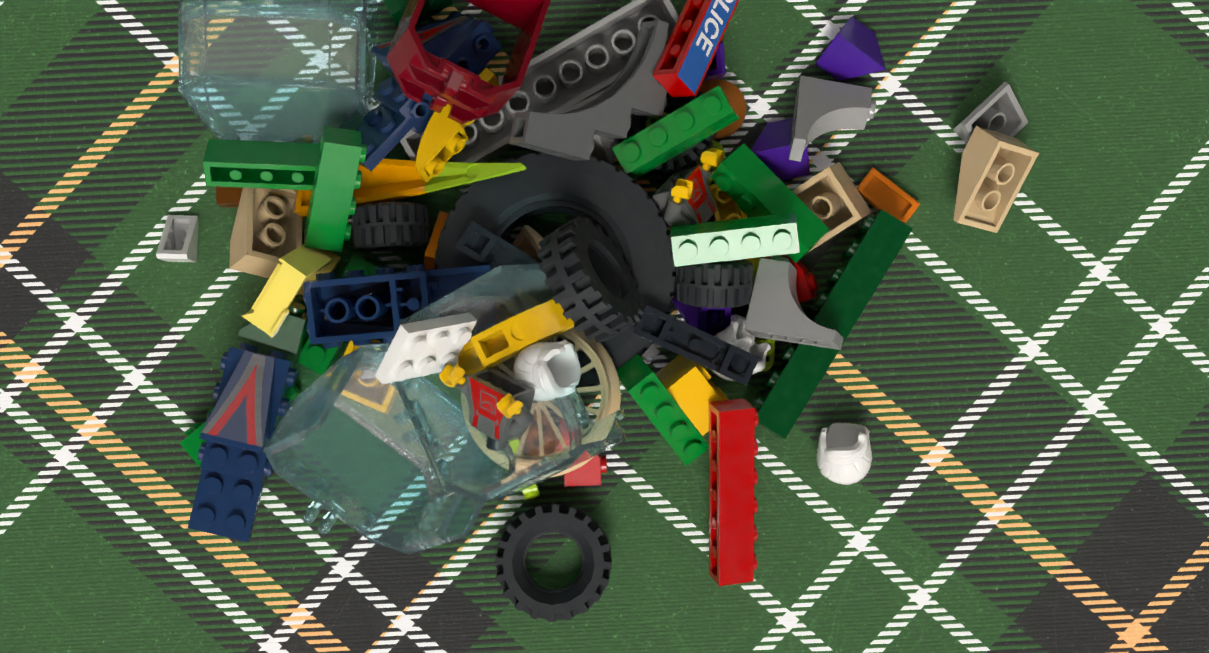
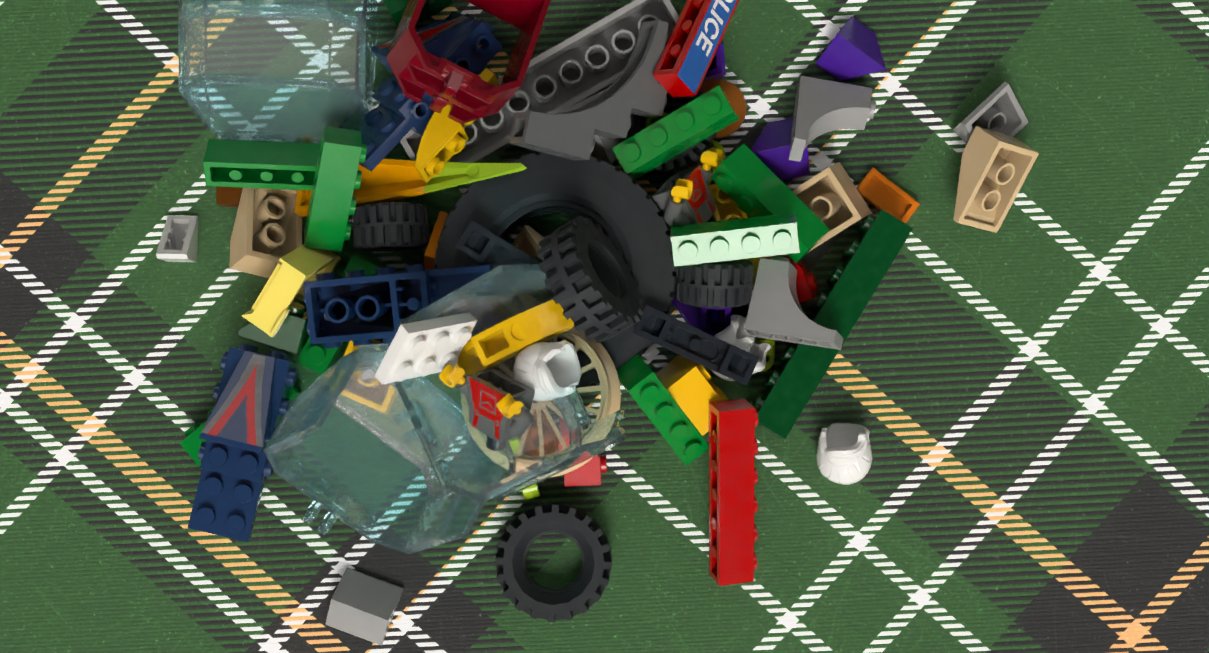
none -> light grey slope [325,567,404,646]

